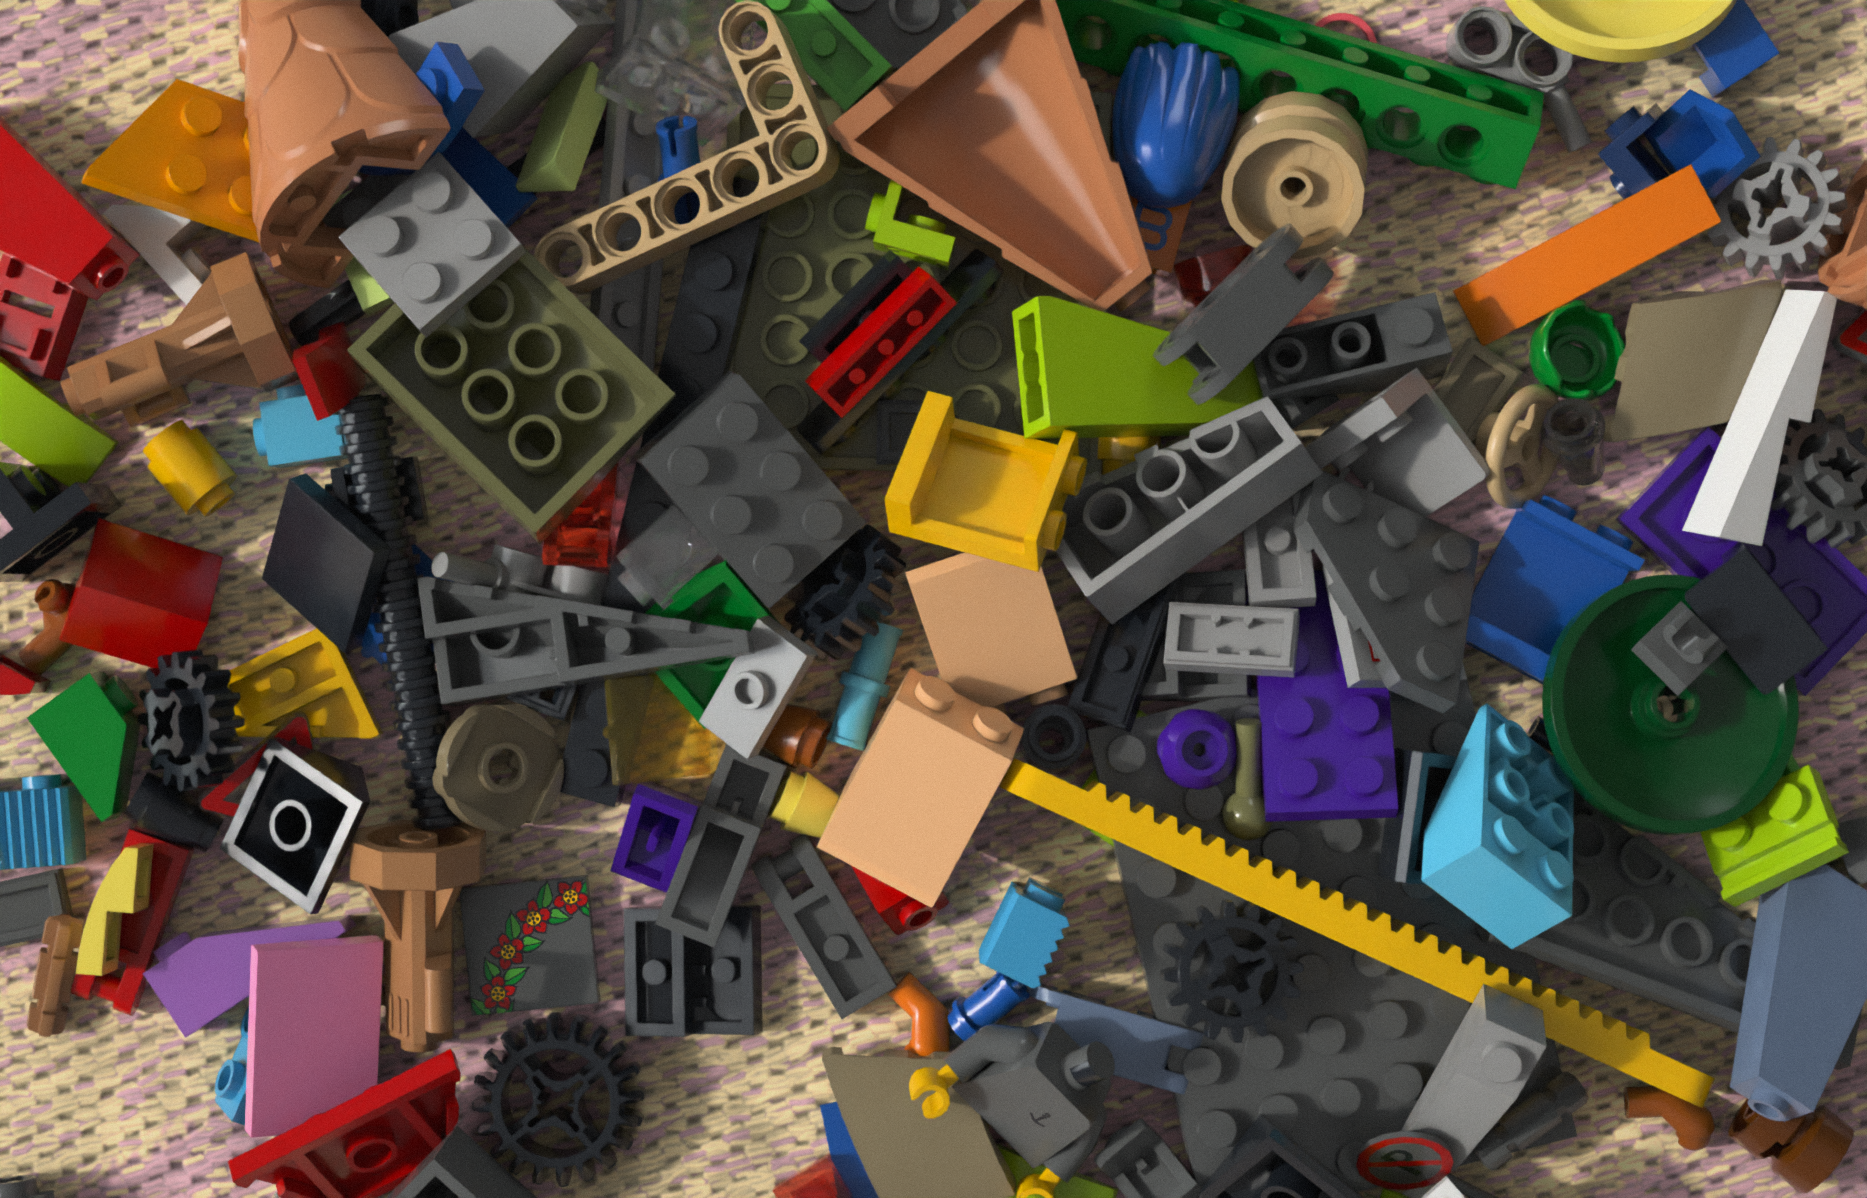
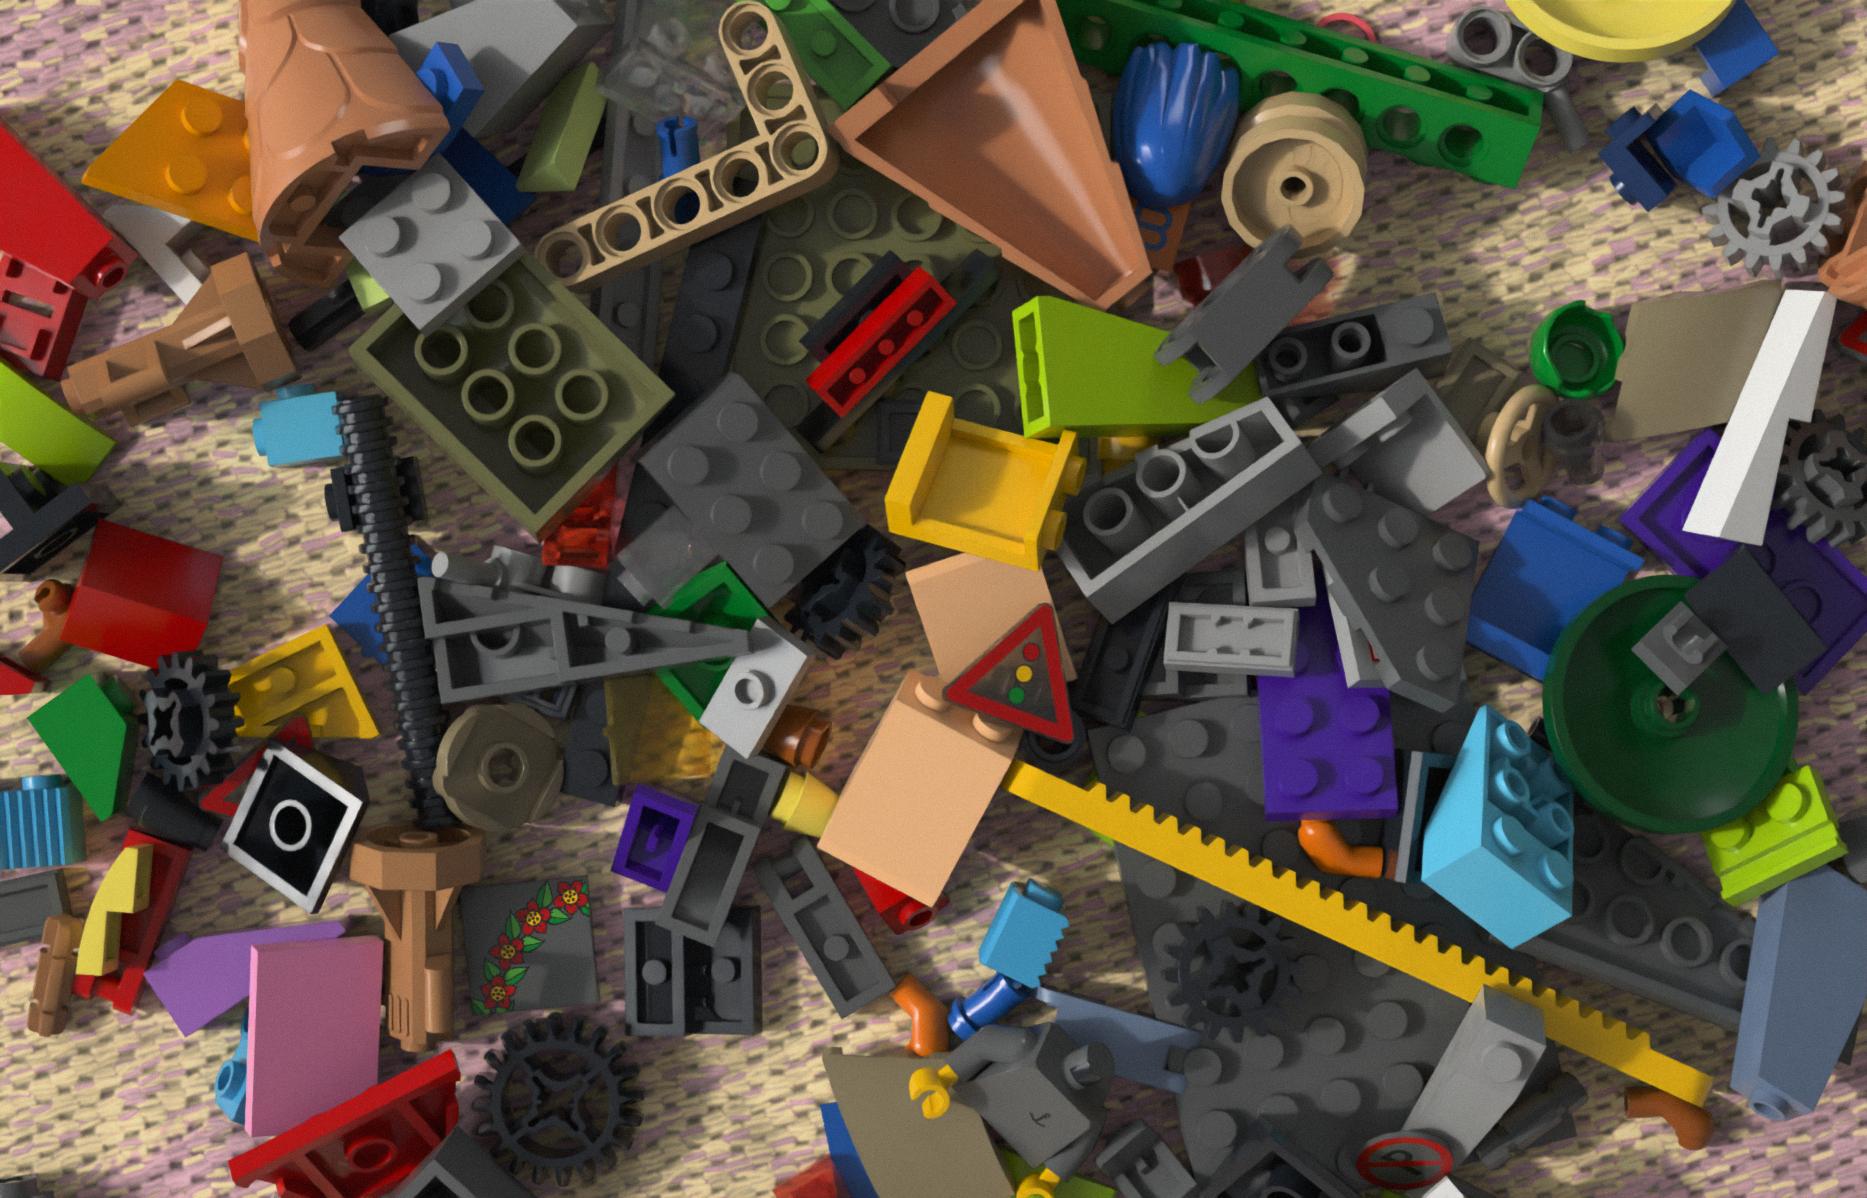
yellow brick [143,420,237,517] -> none
black tile [262,473,391,653] -> none
red slope [292,321,367,421] -> none
medium azure pin [826,622,904,751] -> none
lime bracket [865,180,956,270] -> none
dark purple plate [1157,709,1236,790] -> none
olive bar [1223,718,1273,841] -> none
orange slope [1453,164,1721,346] -> none
reddish brown wheel [1728,1099,1854,1193] -> none
none -> piece [942,603,1076,744]
none -> orange arm [1298,820,1383,879]

